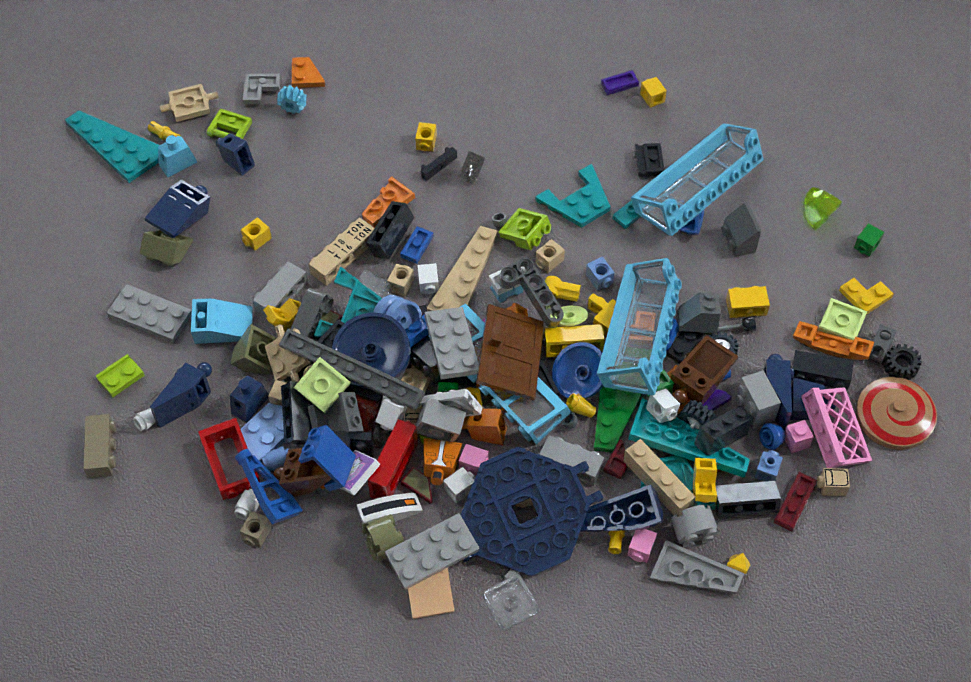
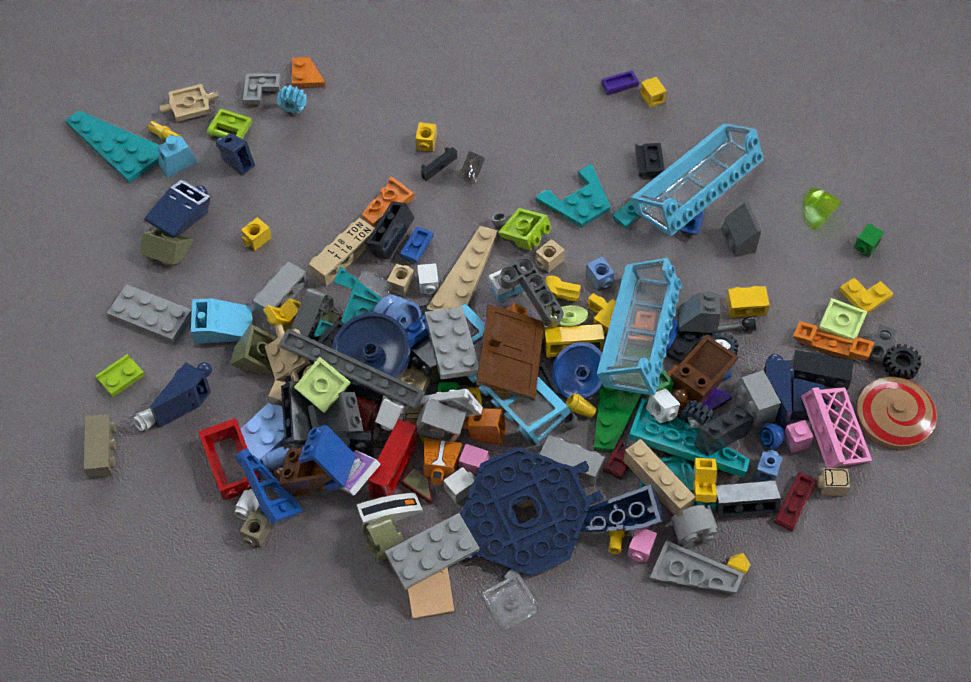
dark blue torso [230,376,269,423] -> none

